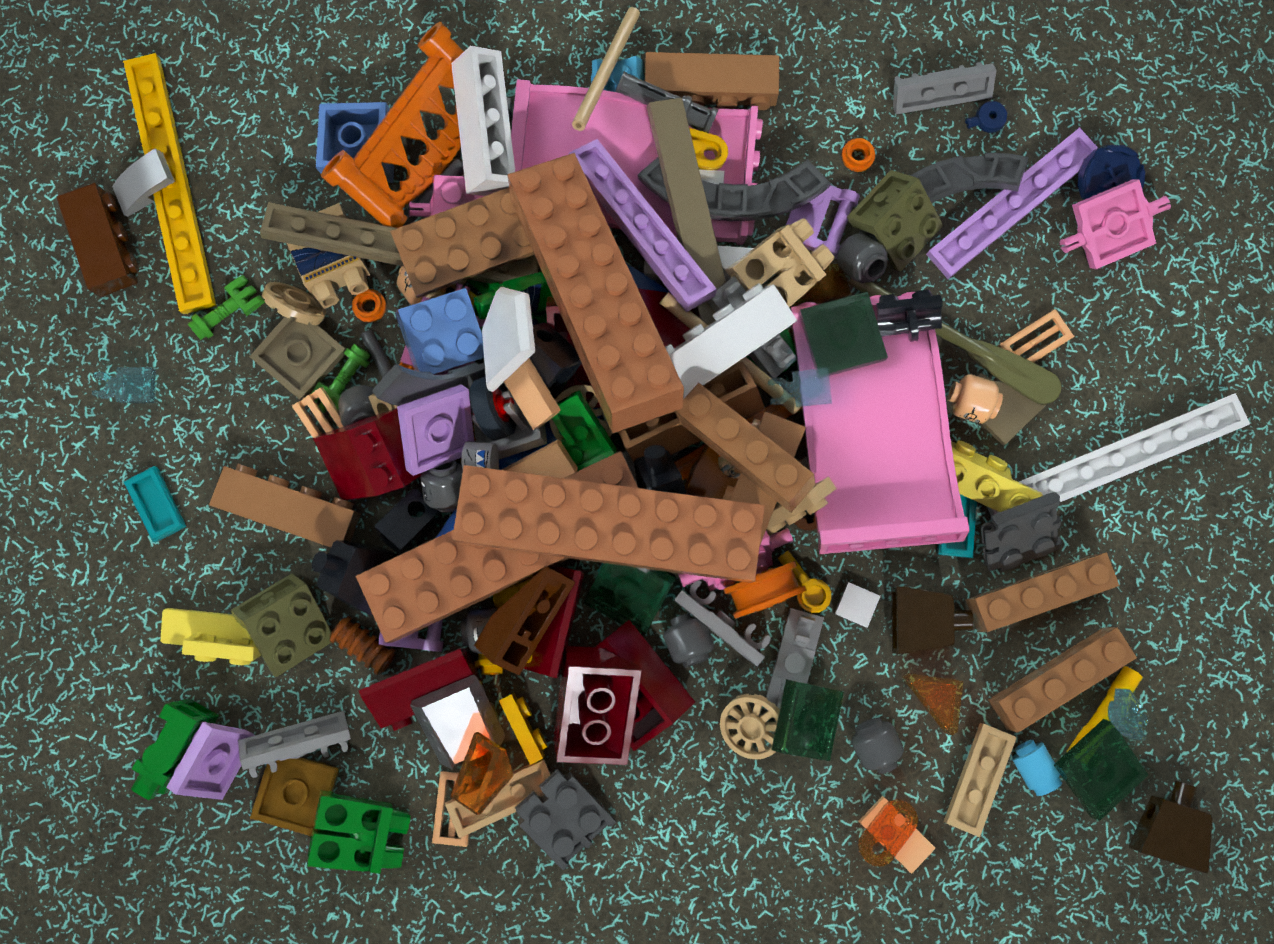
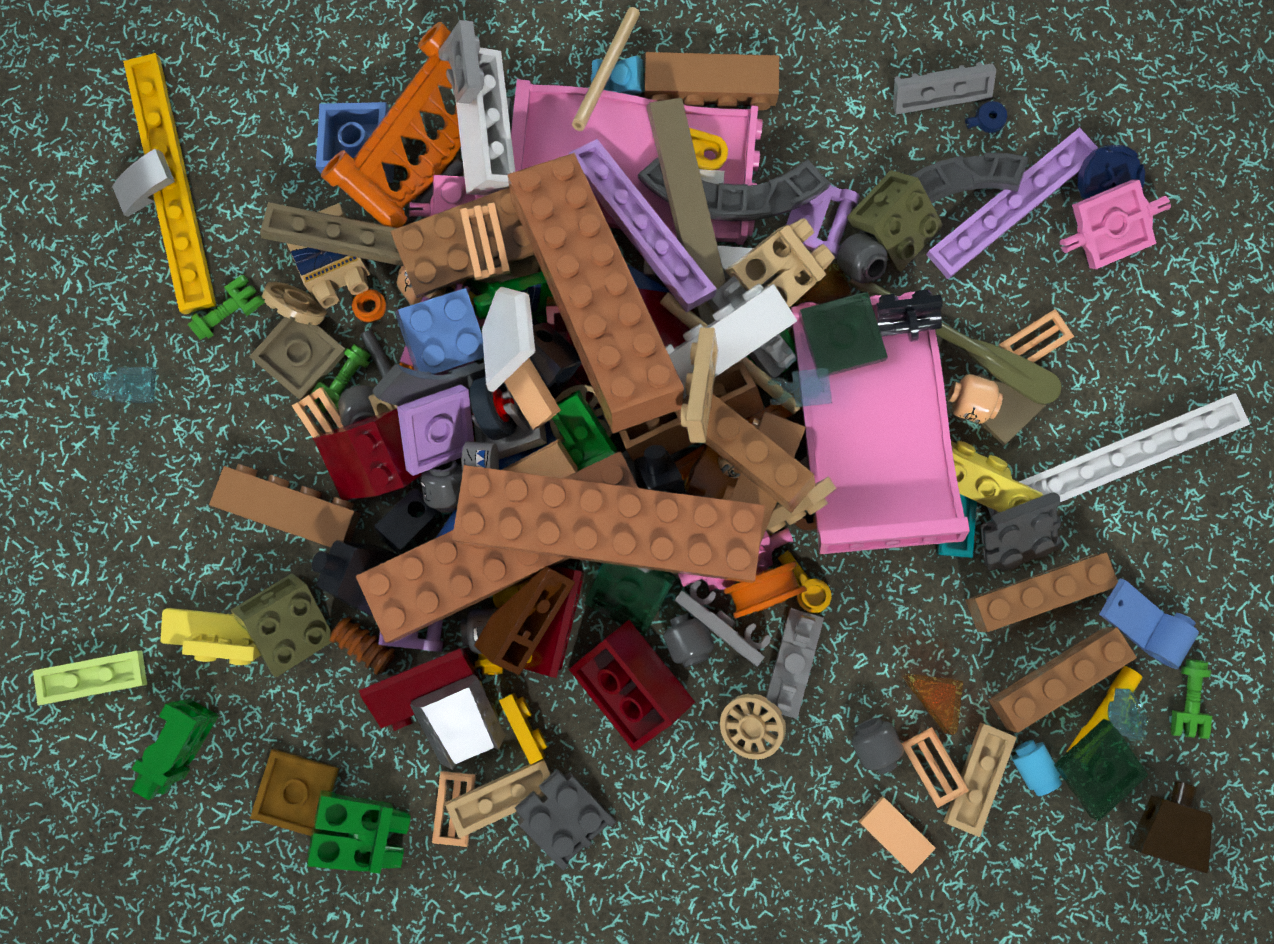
reddish brown brick [56,183,139,297] -> none
teal tile [124,466,187,543] -> none
lavender plate [166,722,255,800] -> none
light grey plate [238,711,351,778] -> none
clear orange slope [450,732,514,815] -> none
dark red slope [553,646,642,765] -> none
dark grey pin [615,71,718,133] -> none
clear green plate [771,679,844,761] -> none
white tile [834,582,880,628] -> none
orange plate [841,138,875,172] -> none
clear orange plate [858,799,918,867] -> none
dark brown torso [891,586,974,654] -> none
none -> yellowish green plate [33,650,147,705]
none -> light grey wing [438,20,484,104]
none -> light nougat tile [460,202,510,280]
none -> tan plate [681,327,719,443]
none -> light nougat tile [902,727,969,808]
none -> medium blue door [1099,578,1199,669]
none -> bright green hinge [1171,659,1212,739]

